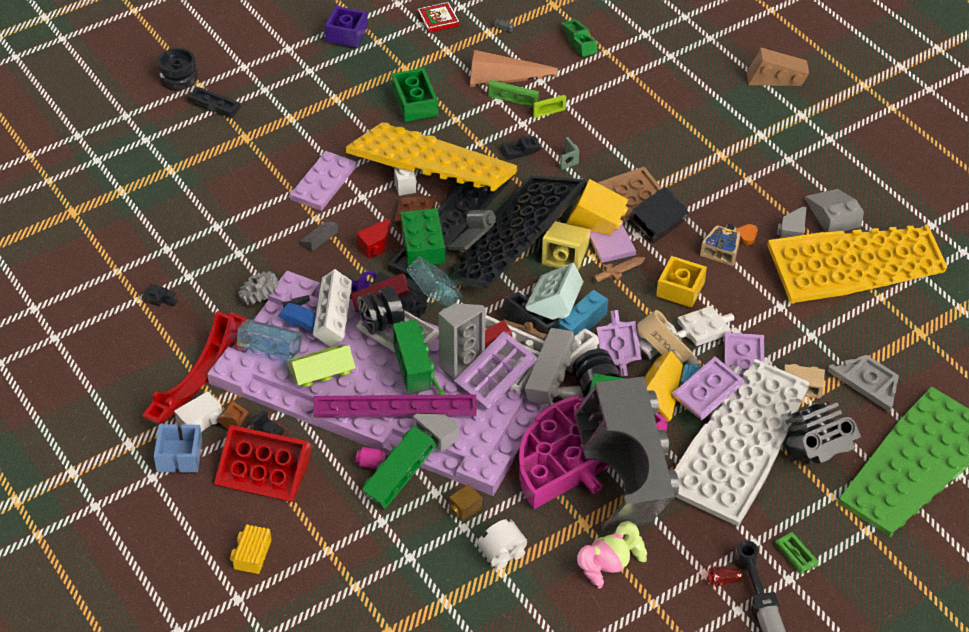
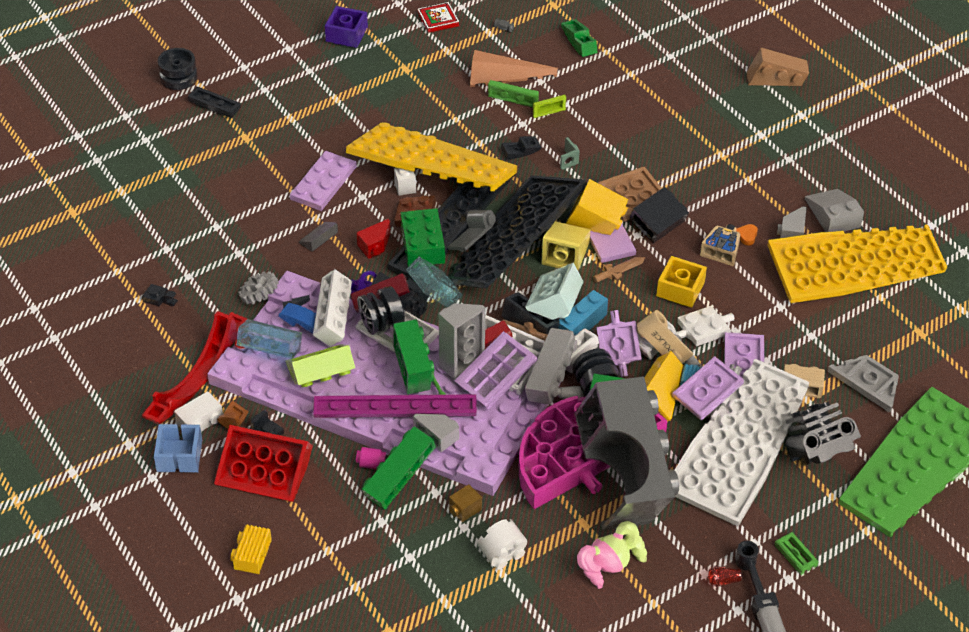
green brick [391,68,438,122] -> none

